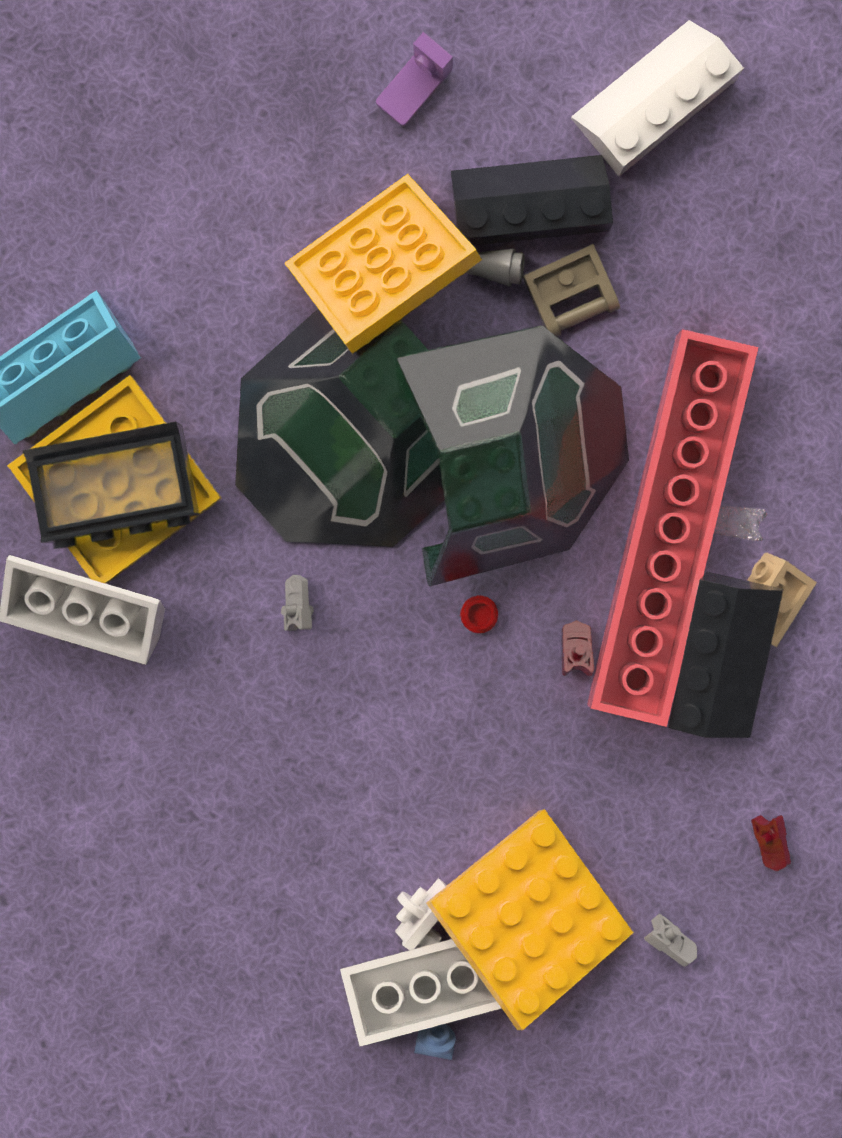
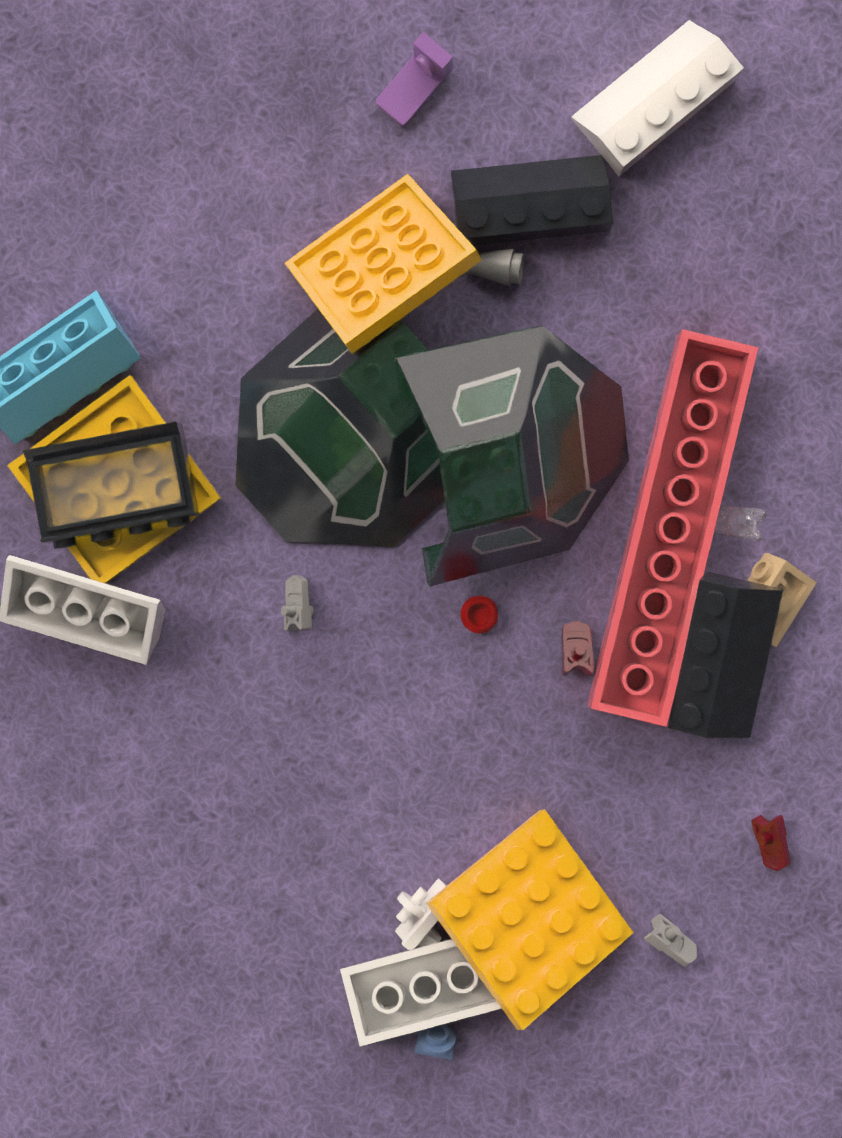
dark tan plate [523,244,620,337] -> none

